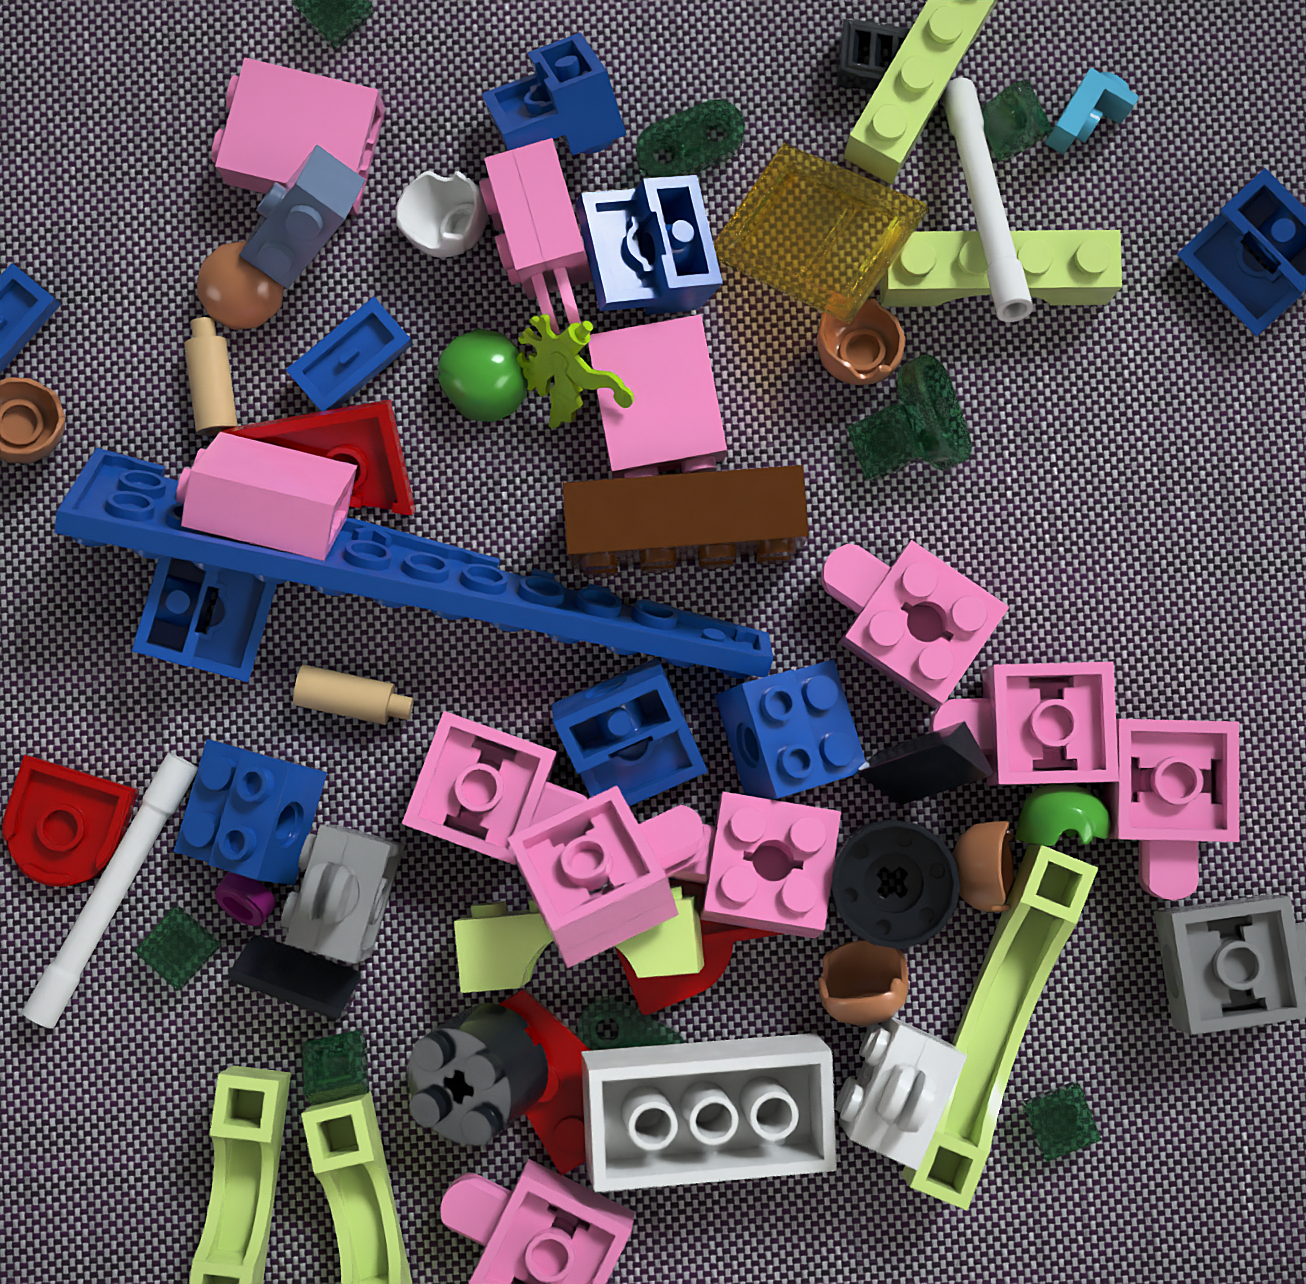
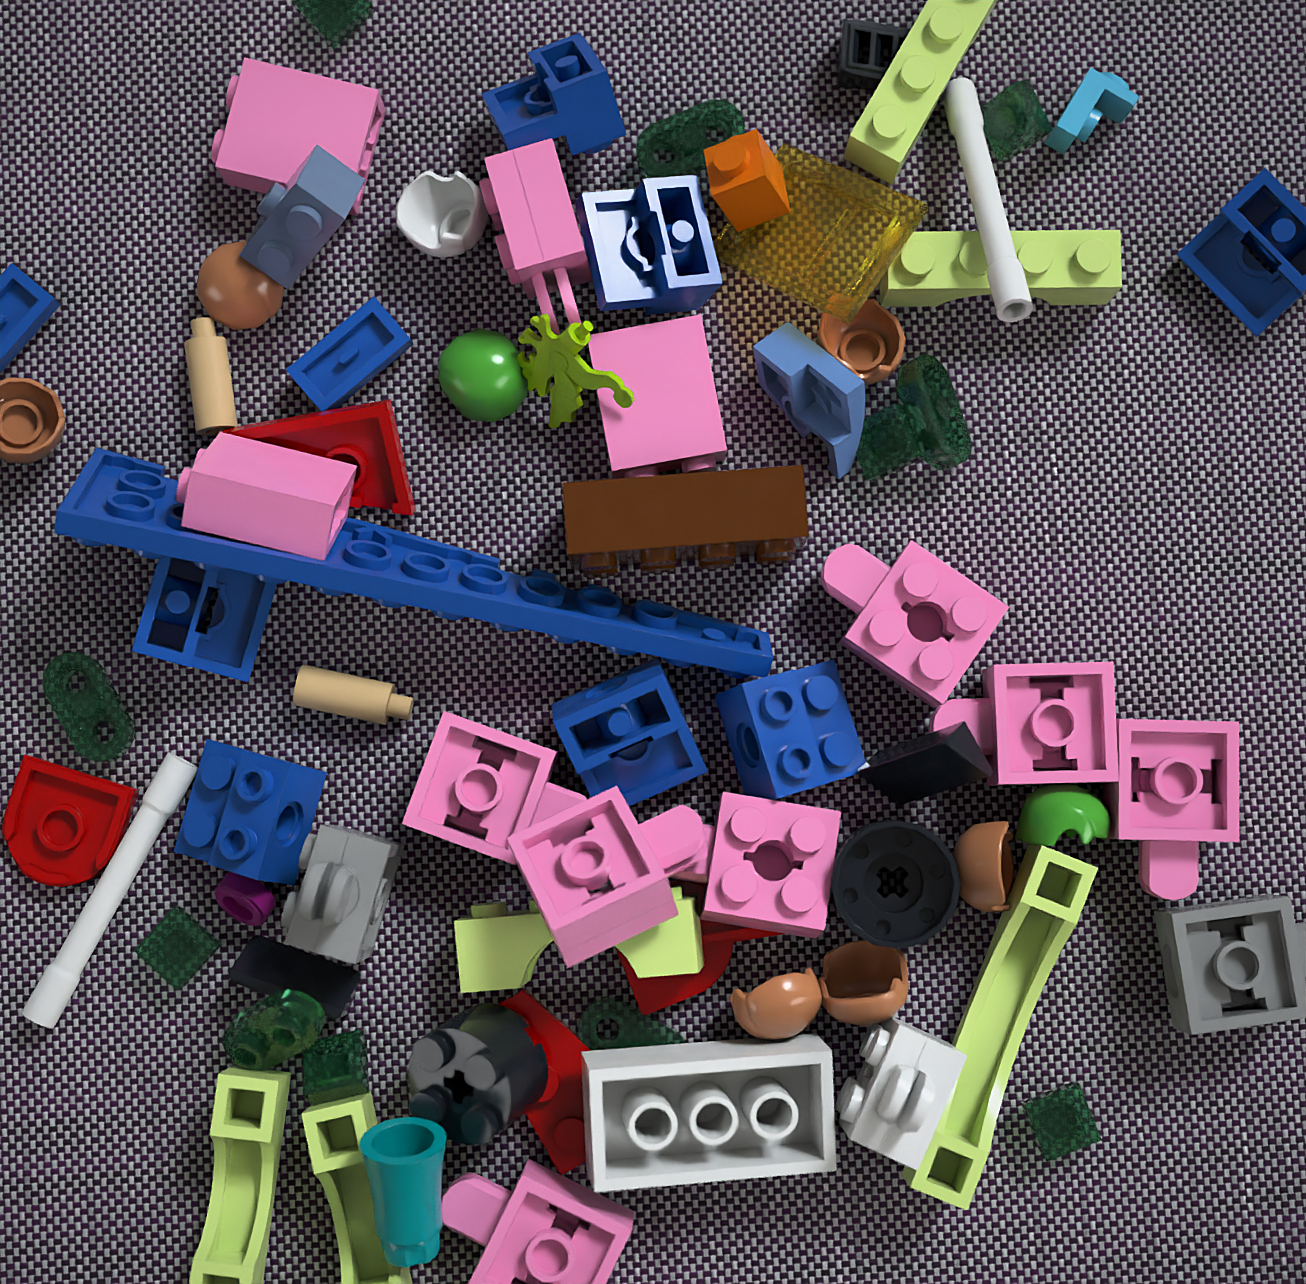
none -> clear green plate [42,652,135,762]
none -> clear green plate [222,989,326,1070]
none -> teal plant [359,1117,446,1268]
none -> orange brick [704,129,790,232]
none -> nougat hair [729,968,822,1041]
none -> medium blue slope [753,322,866,479]

